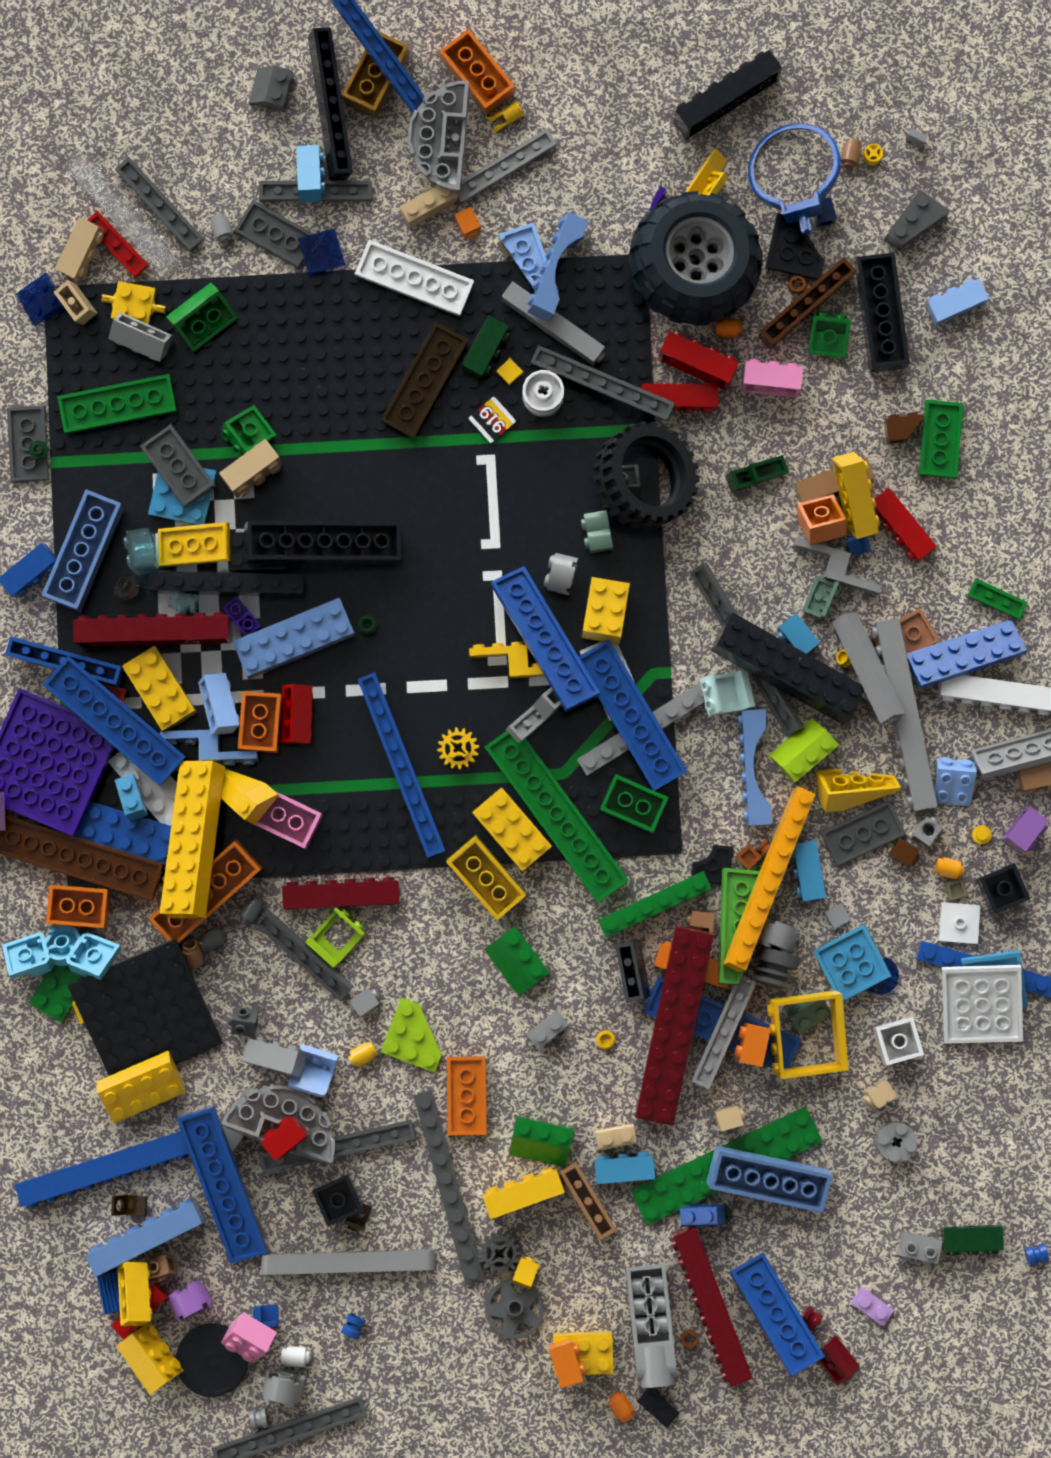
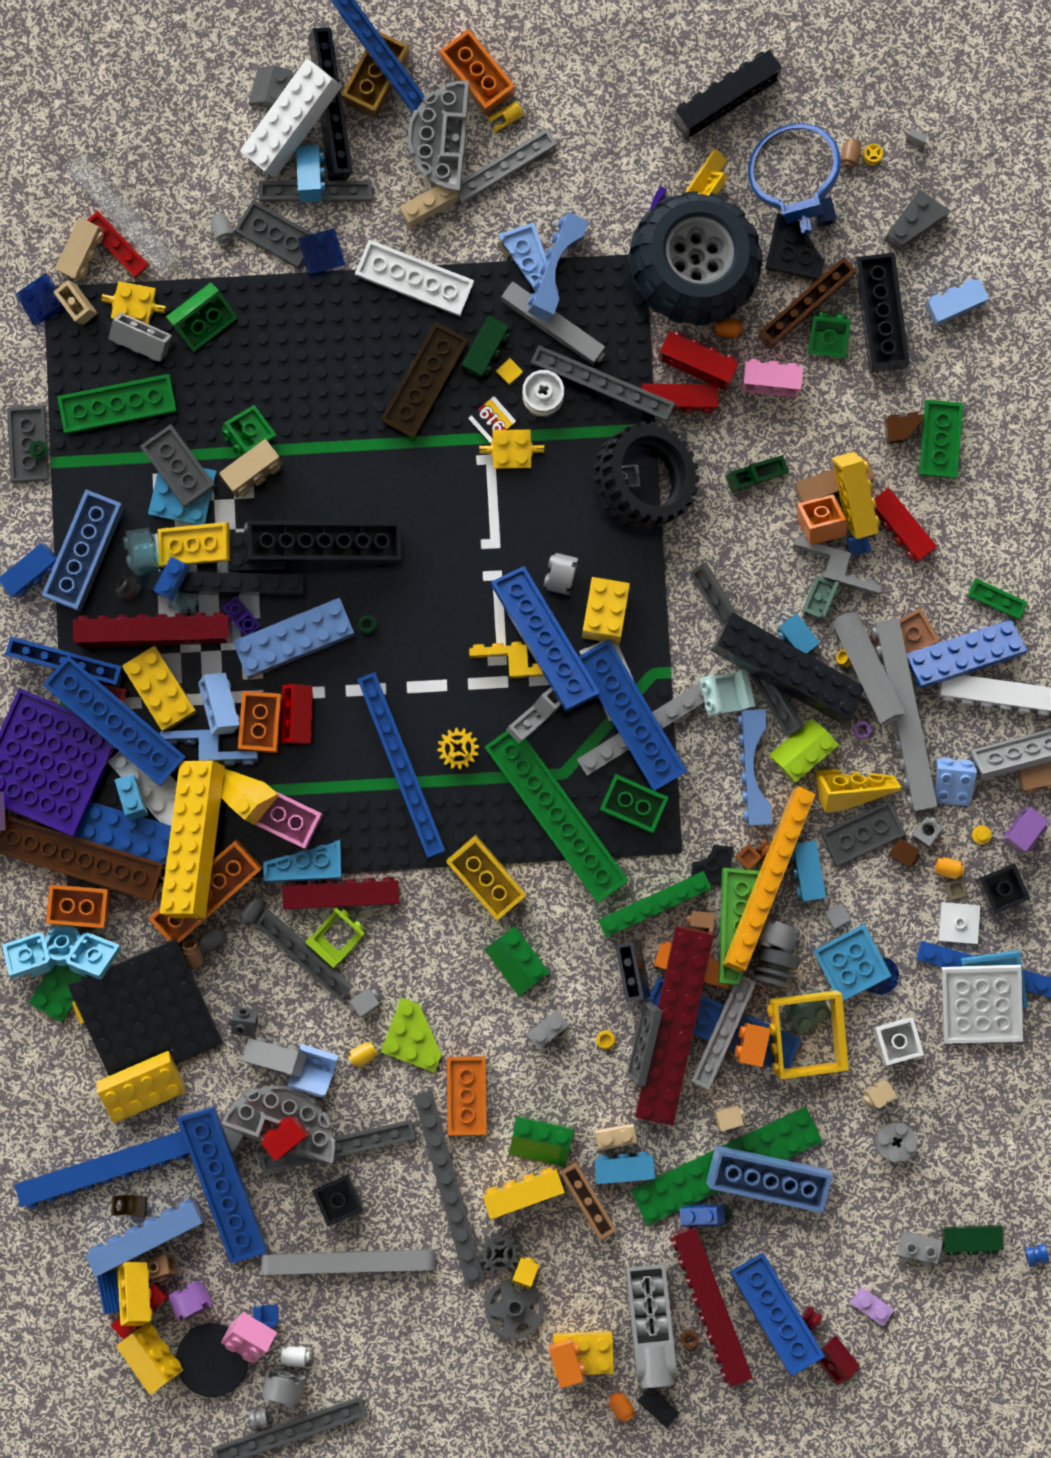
dark grey plate [115,157,204,252] -> none
blue wheel [341,1313,366,1339] -> none
dark brown bracket [344,1203,372,1232] -> none
orange brick [454,207,481,239] -> none
yellow brick [472,787,552,872] -> none
sand green brick [581,510,613,554] -> none
dark orange bush [788,275,806,294] -> none
none -> blue brick [153,557,189,602]
none -> white brick [240,59,342,178]
none -> dark azure wing [263,840,342,883]
none -> yellow plate [479,430,544,469]
none -> dark grey tile [627,1000,662,1086]
none -> medium lavender bush [853,721,871,739]

